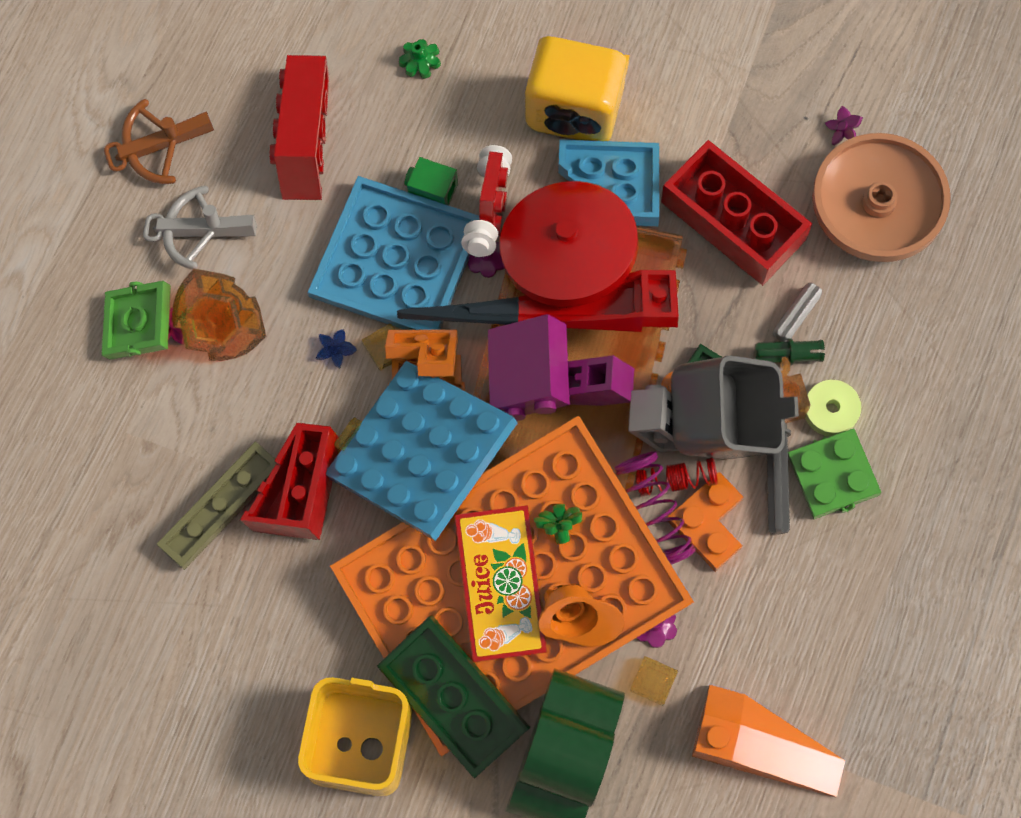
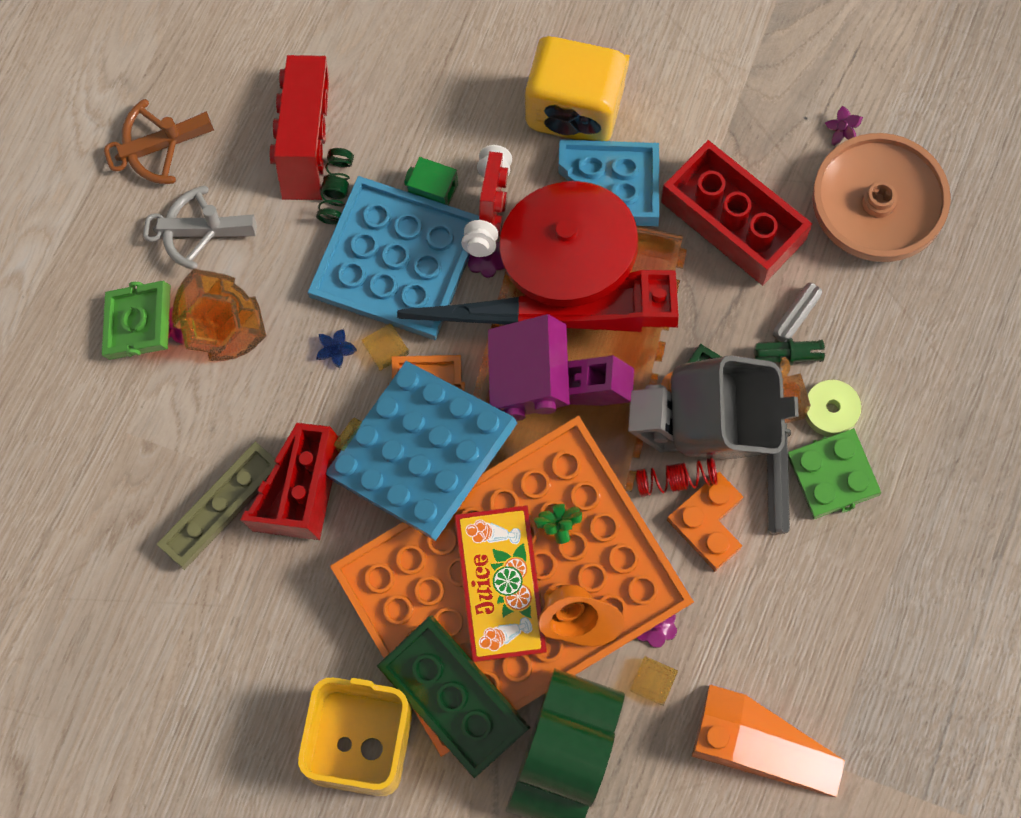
orange plate [385,329,458,378] -> none
green plant [399,39,441,79] -> none
magenta piece [614,451,695,565] -> none
none -> dark green piece [316,148,354,225]

